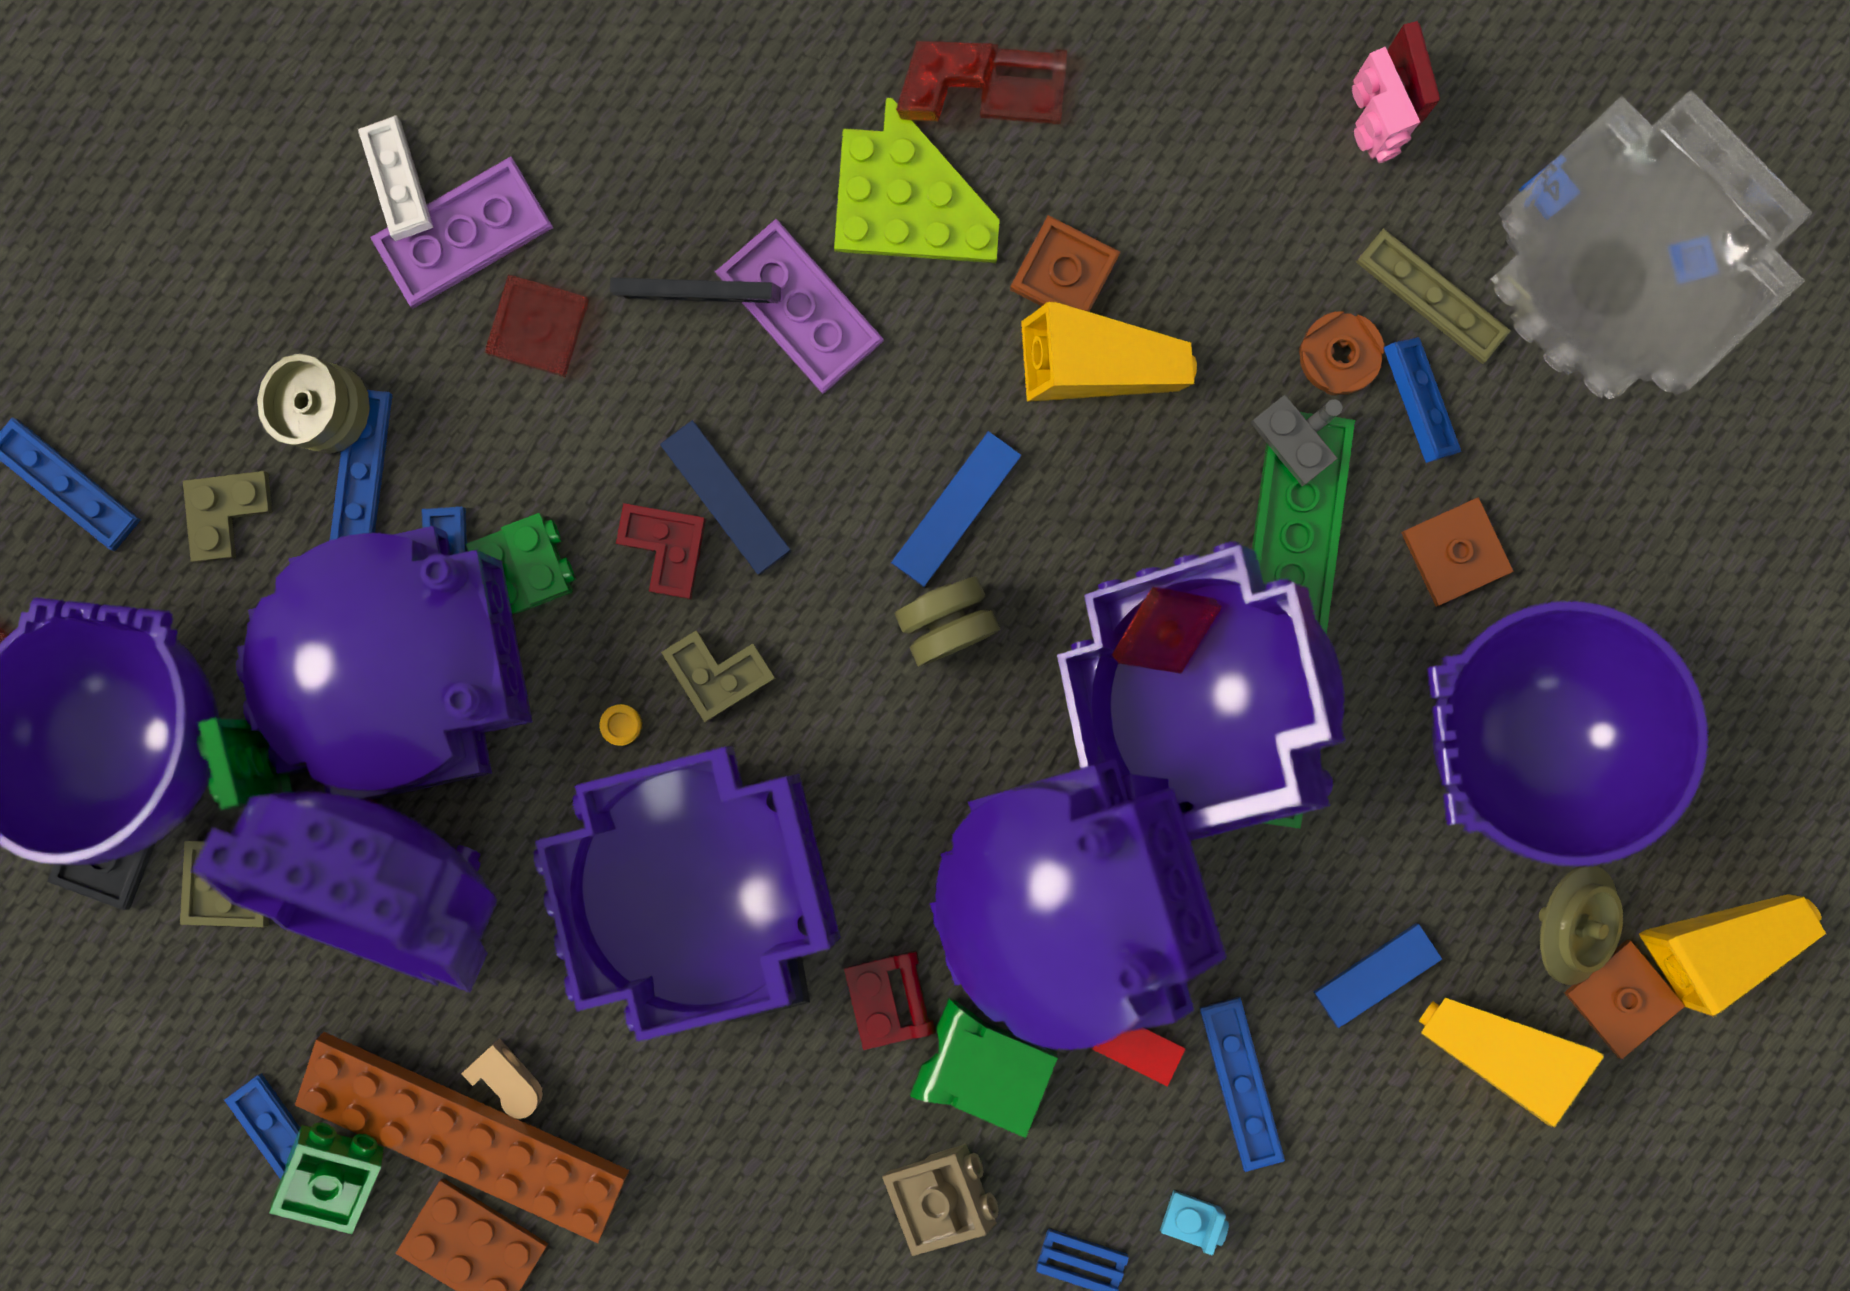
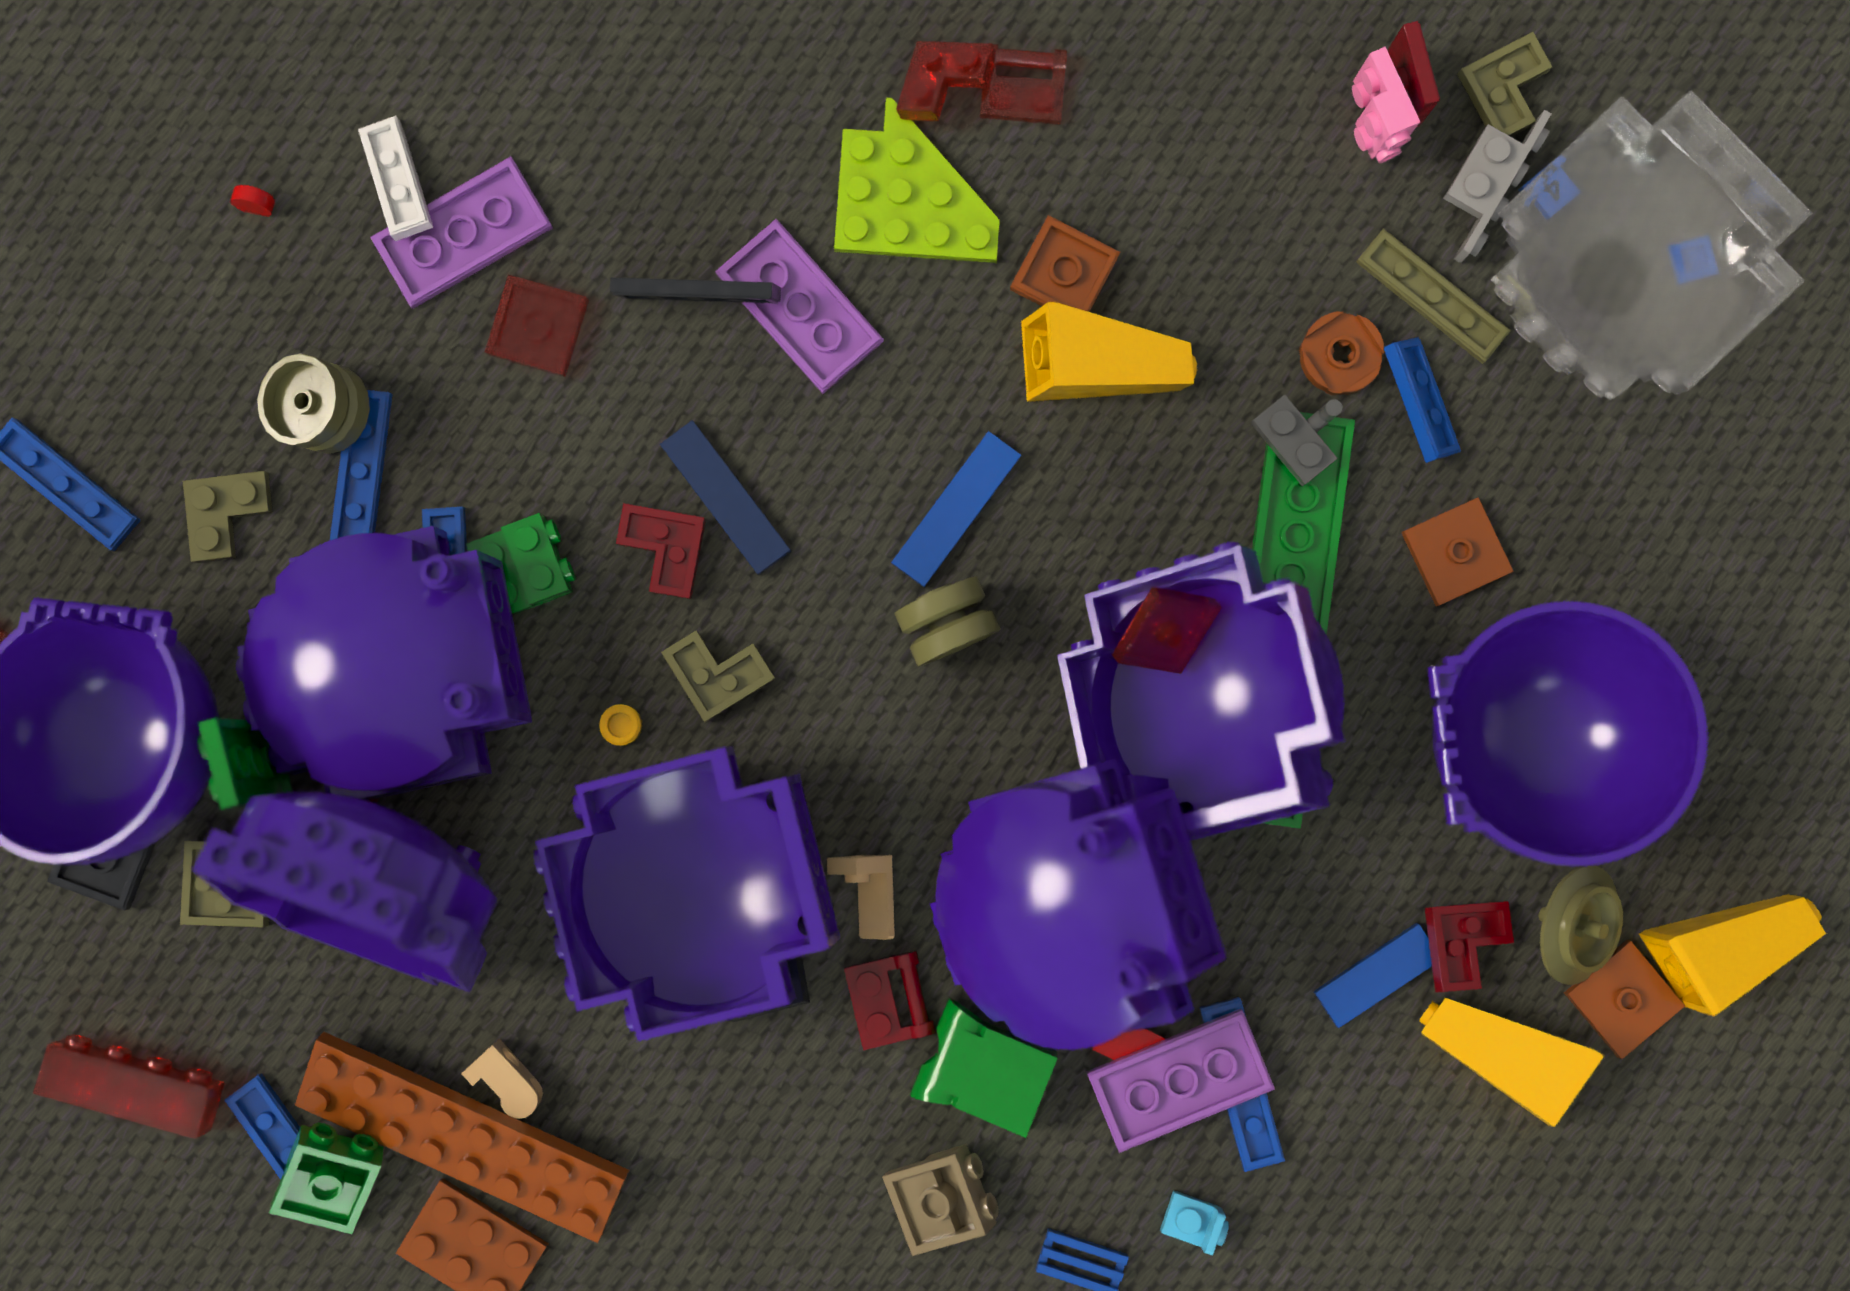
none -> clear red brick [33,1035,225,1139]
none -> red tile [230,185,275,217]
none -> tan bracket [827,855,895,940]
none -> medium lavender tile [1086,1008,1275,1153]
none -> dark red plate [1425,901,1514,993]
none -> light grey bracket [1443,110,1552,263]
none -> olive plate [1457,32,1552,137]

